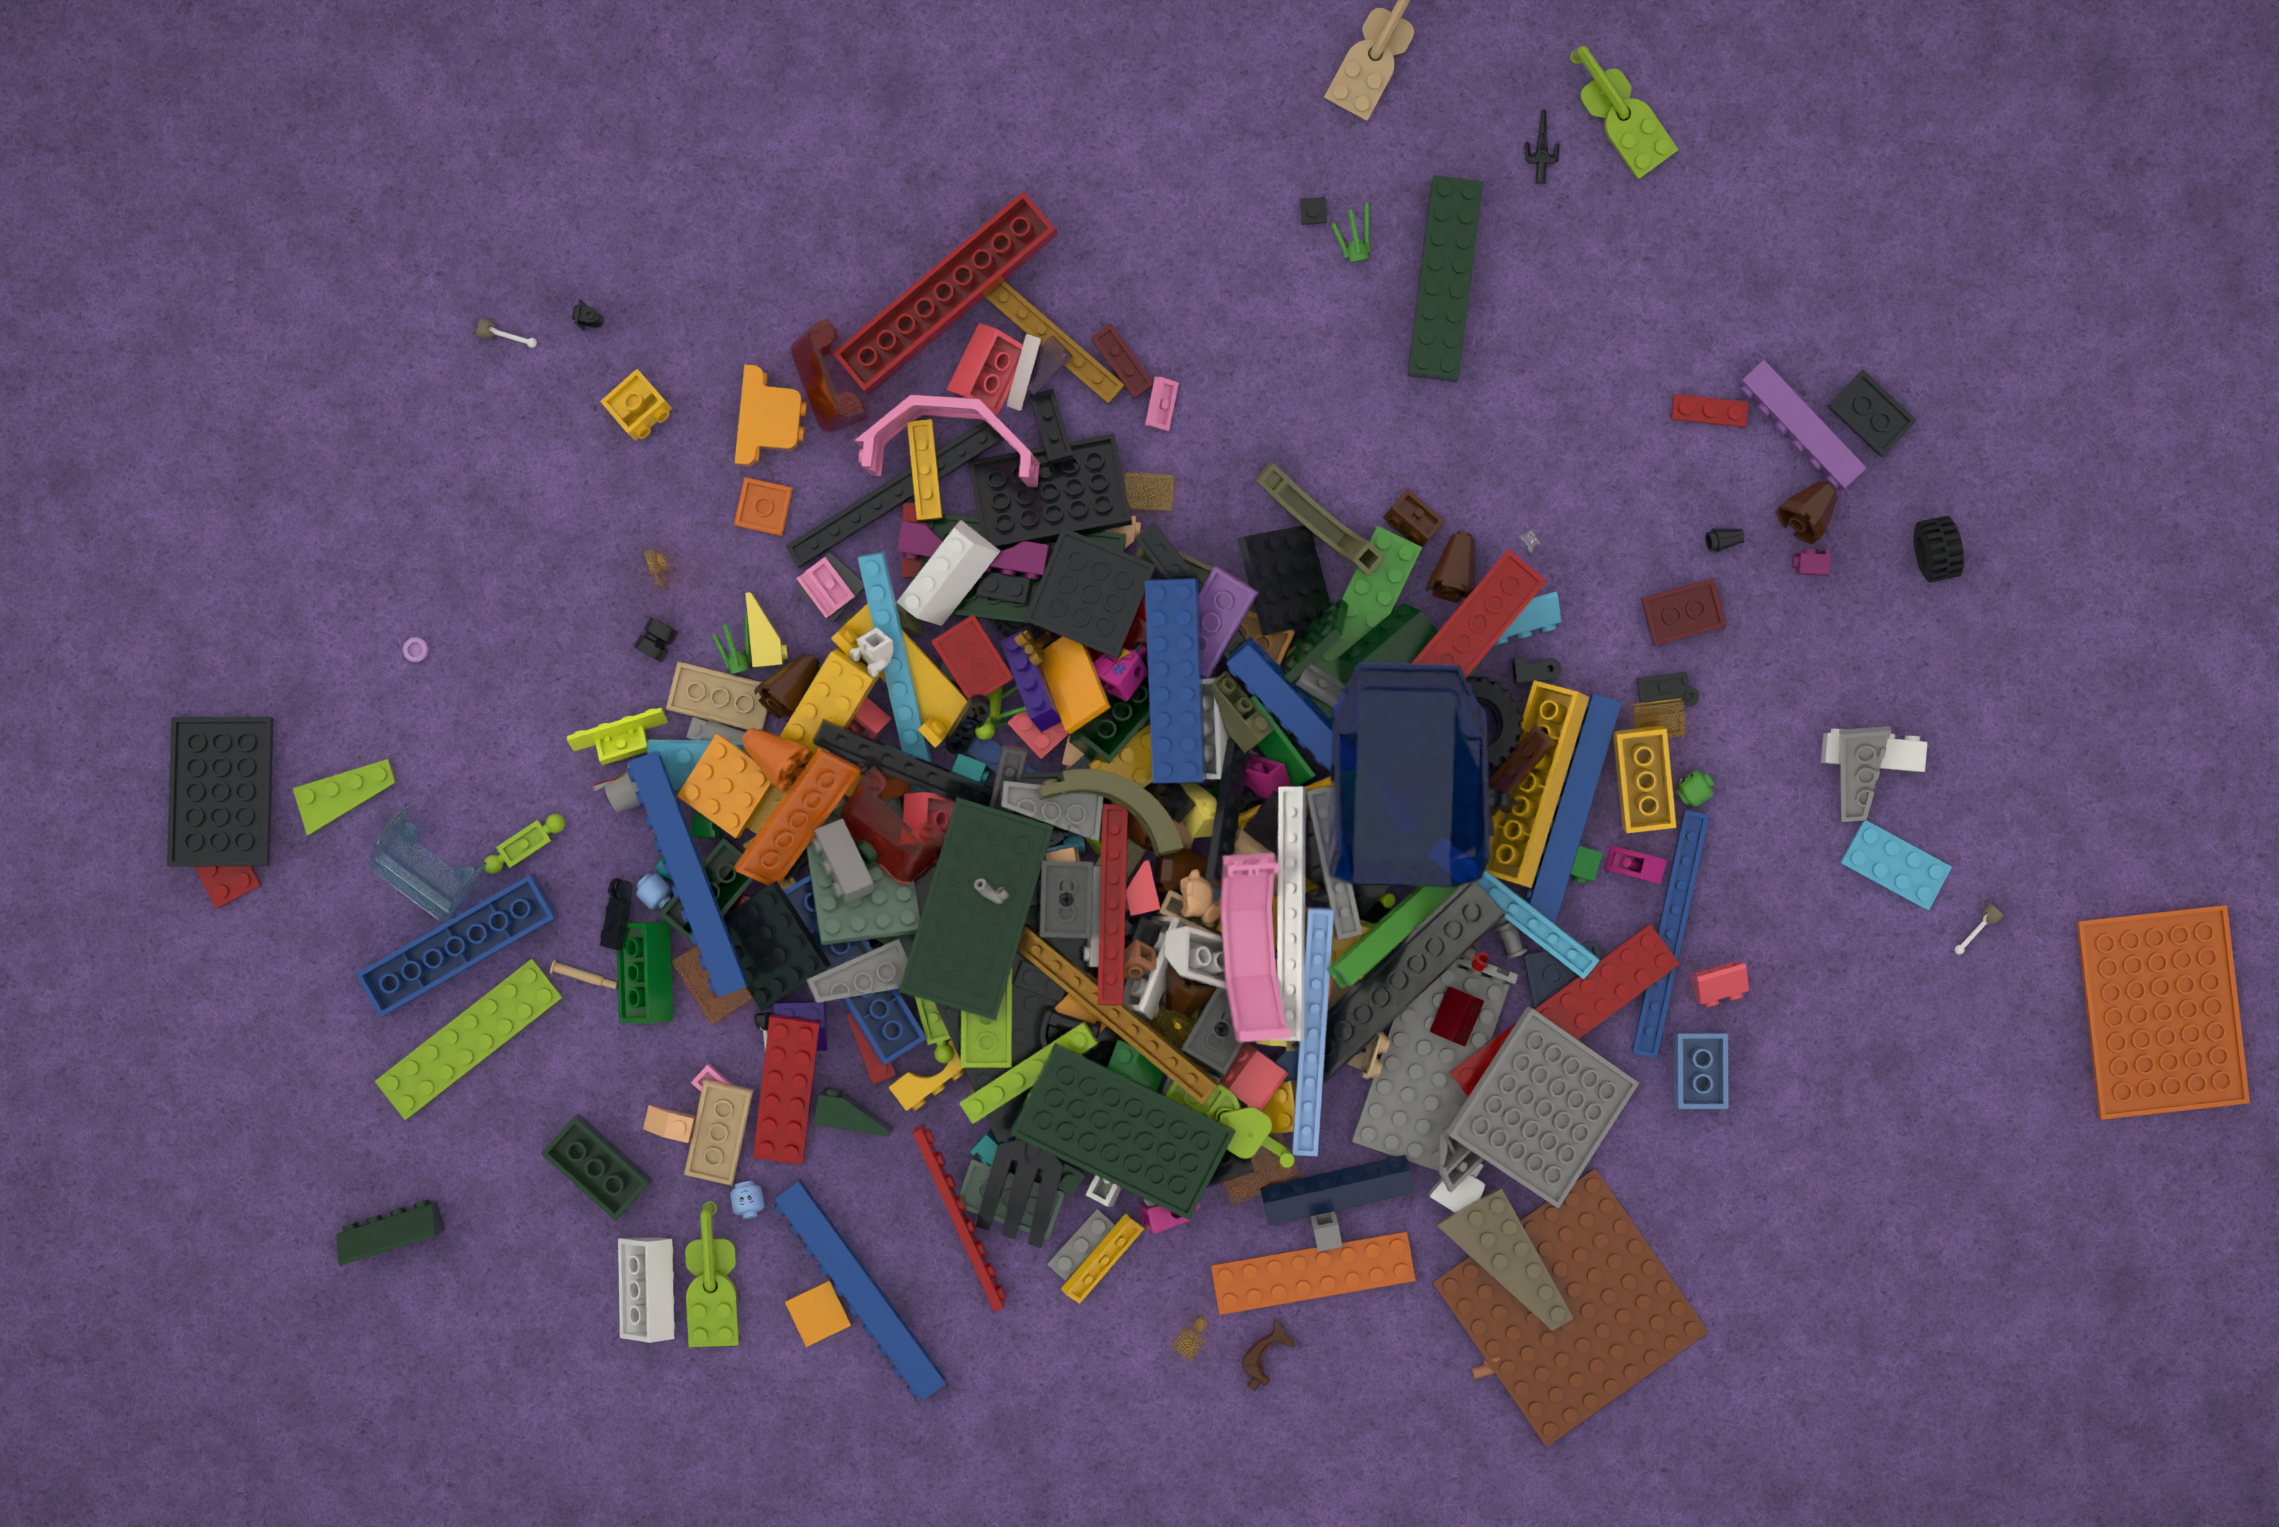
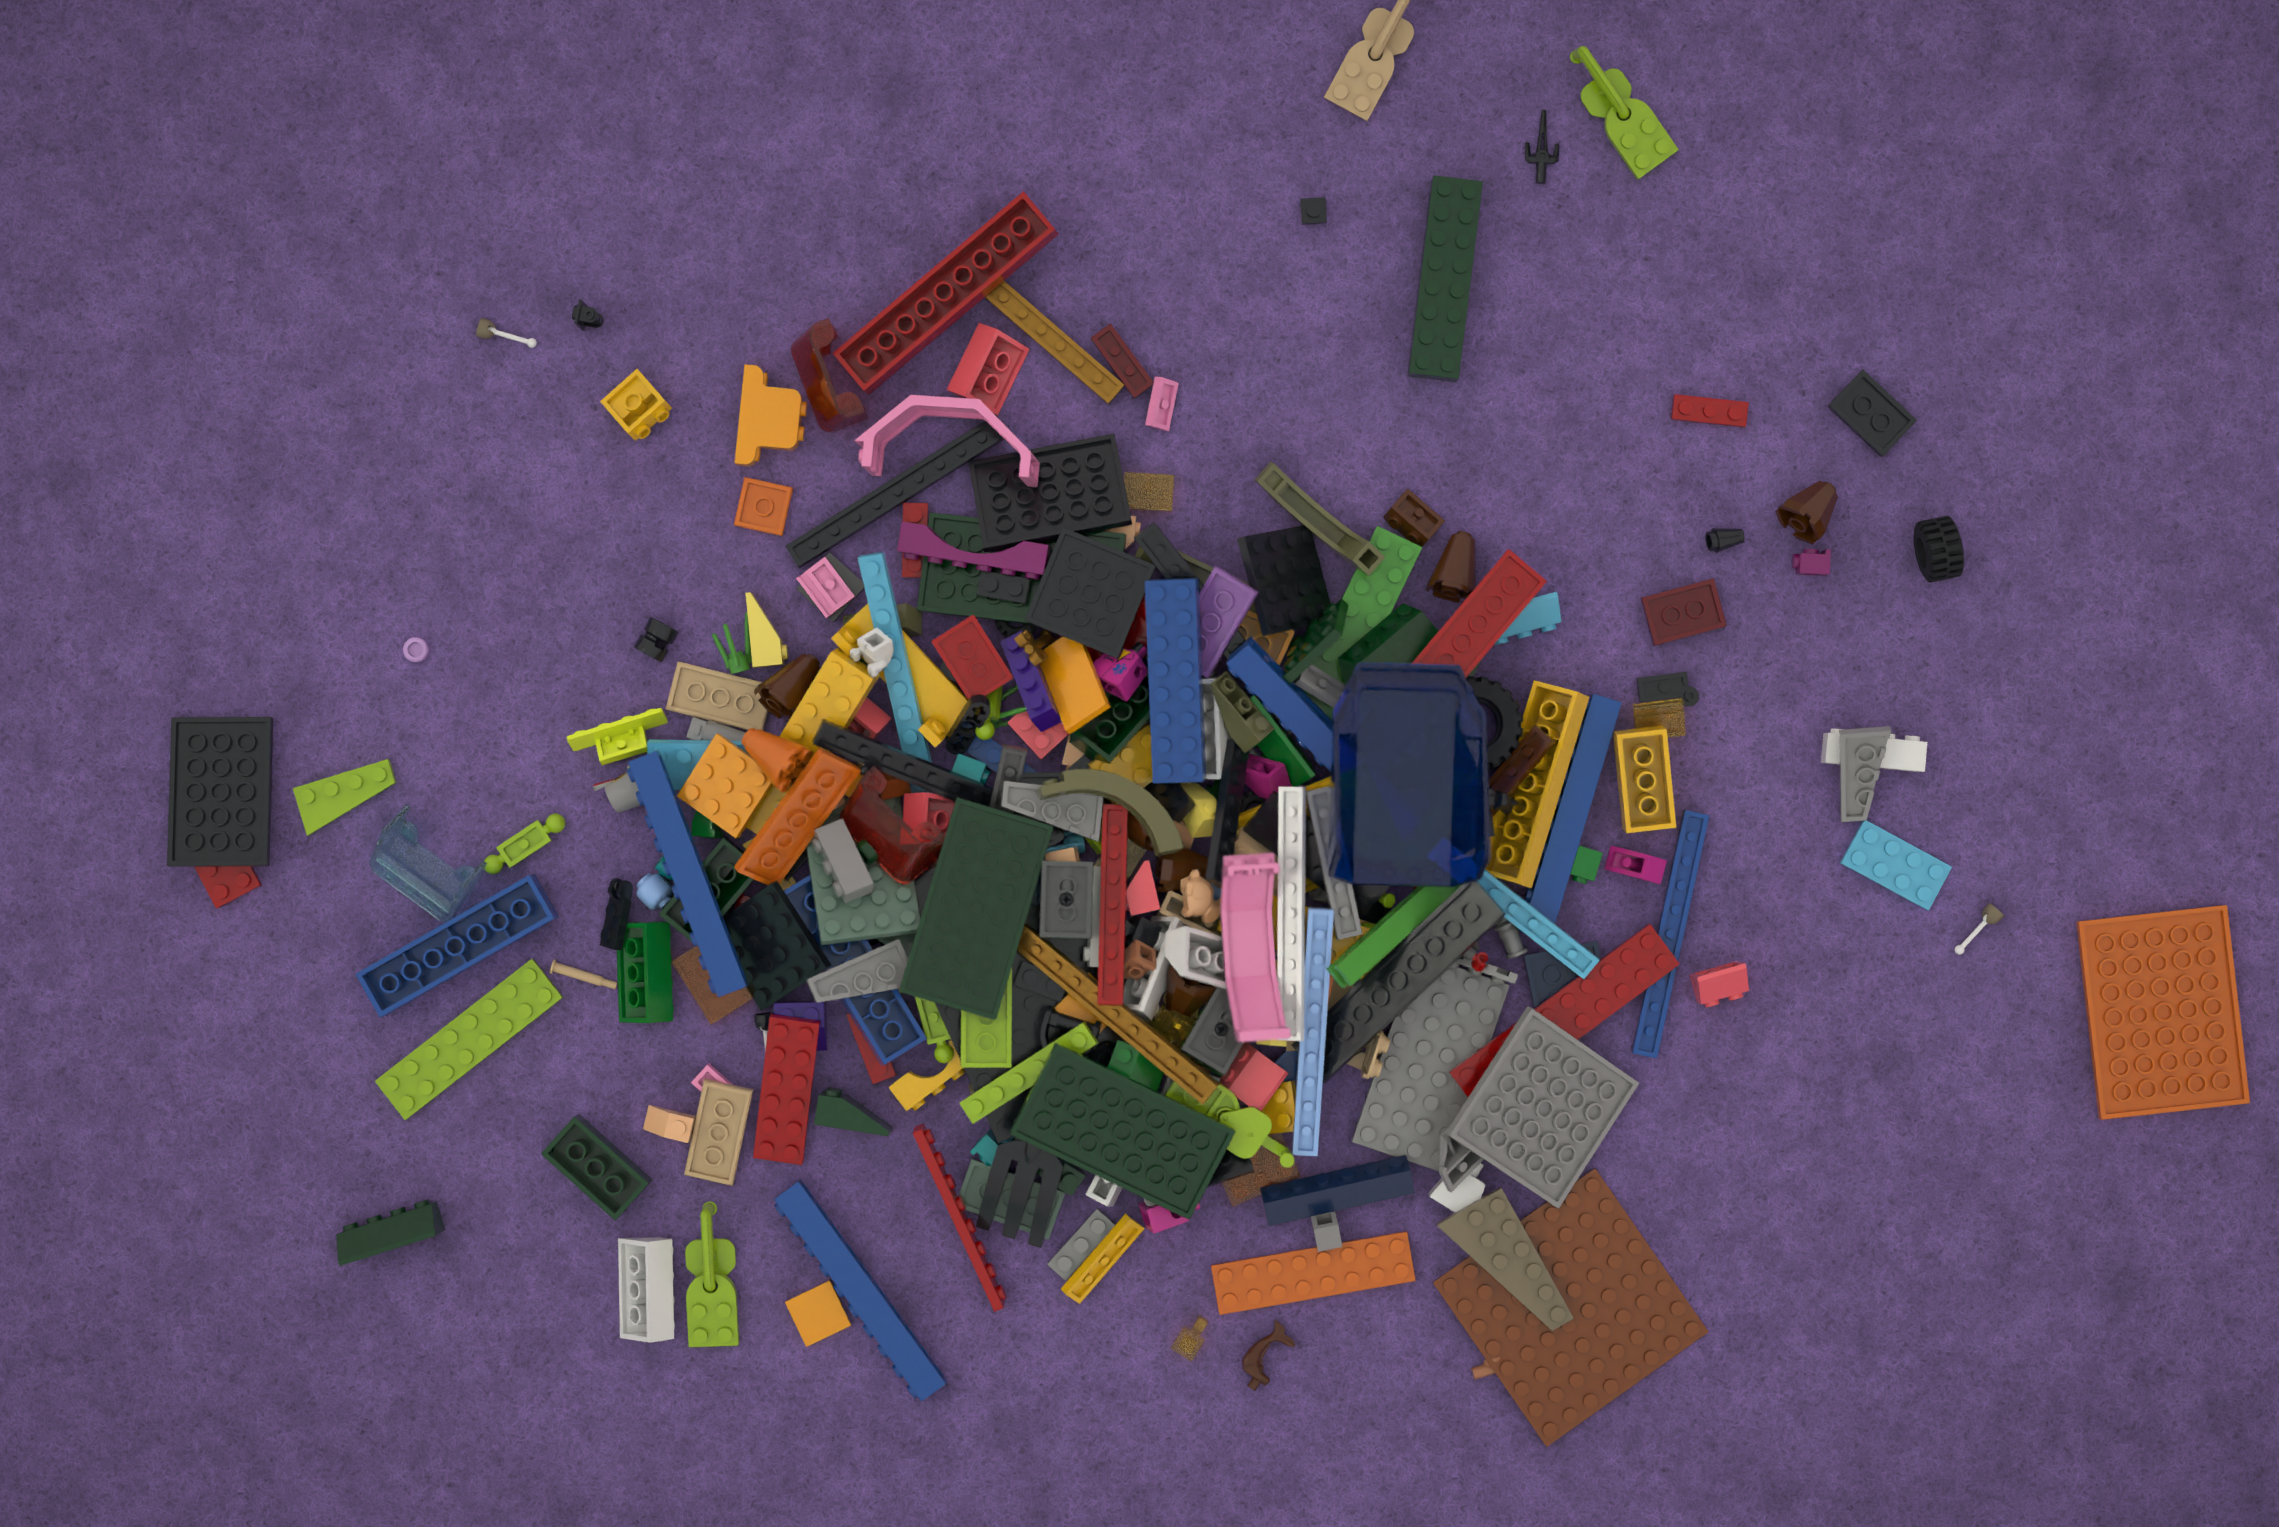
clear yellow plate [644,548,670,589] -> none
light blue head [730,1181,765,1219] -> none
white slope [896,520,1000,626] -> none
yellow plate [907,419,943,522] -> none
light grey arm [974,878,1009,904] -> none
white sticker [1007,334,1041,411] -> none
clear purple panel [1027,336,1073,394] -> none
black plate [1029,389,1073,465] -> none
bright green plant [1331,203,1371,263] -> none
dark red panel [1430,986,1484,1047] -> none
black leg [1512,657,1561,684] -> none
clear bush [1519,528,1542,553] -> none
medium blue brick [1673,1032,1729,1109] -> none
bright green head [1676,770,1715,807] -> none
medium lavender brick [1739,360,1866,491] -> none

